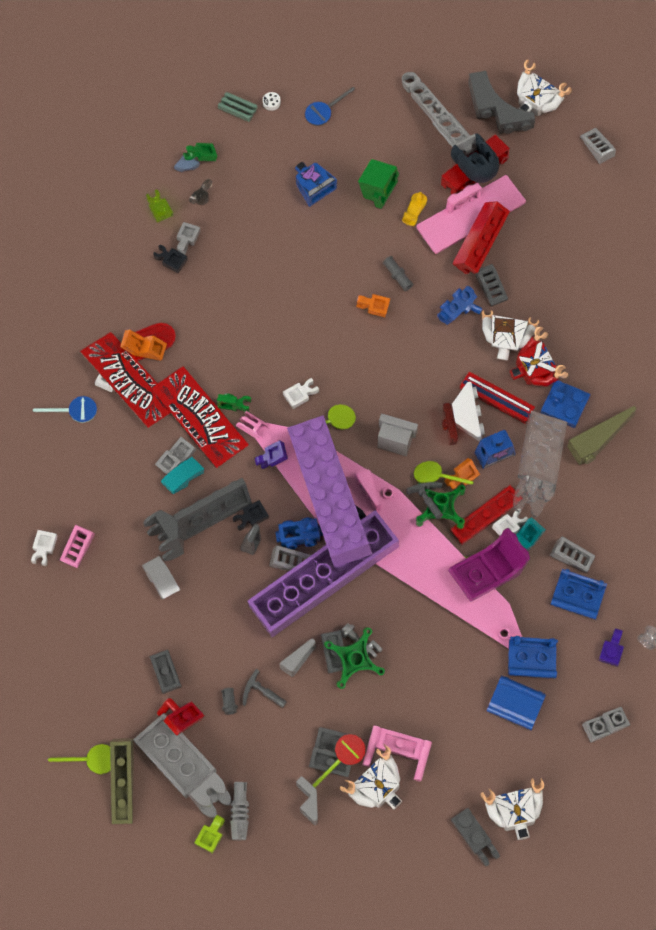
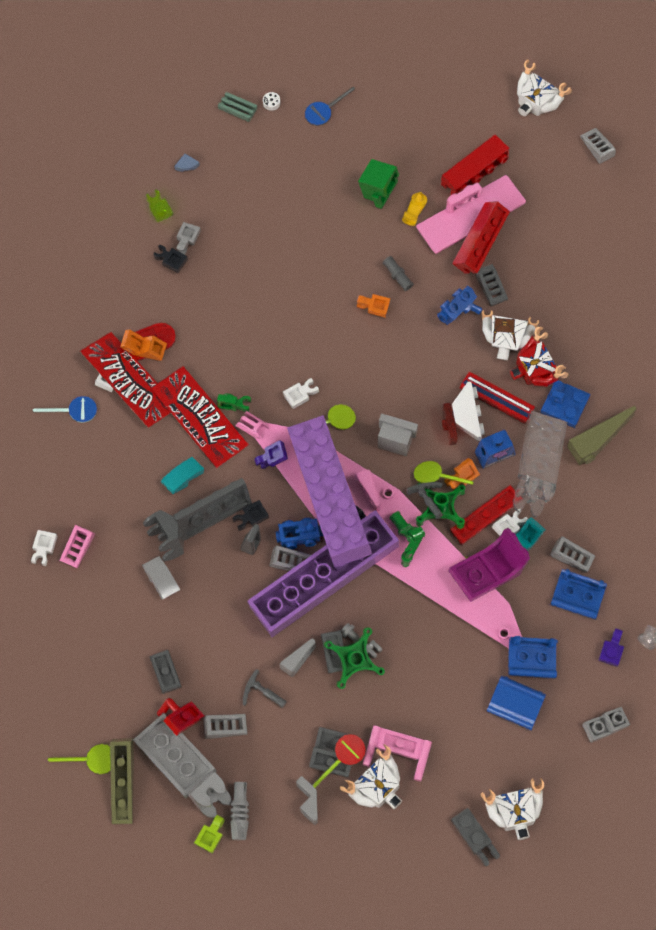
light grey slope [155,437,197,474] -> none
green plate [183,143,218,161] -> none
clear smoke piece [189,179,212,205] -> none
dark grey pin [221,688,238,715] -> none
blue torso [295,162,337,207] -> none
piece [402,72,499,183] -> none
dark grey arch [468,71,535,134] -> none
none -> light grey slope [203,714,247,739]
none -> green pin [389,511,425,567]

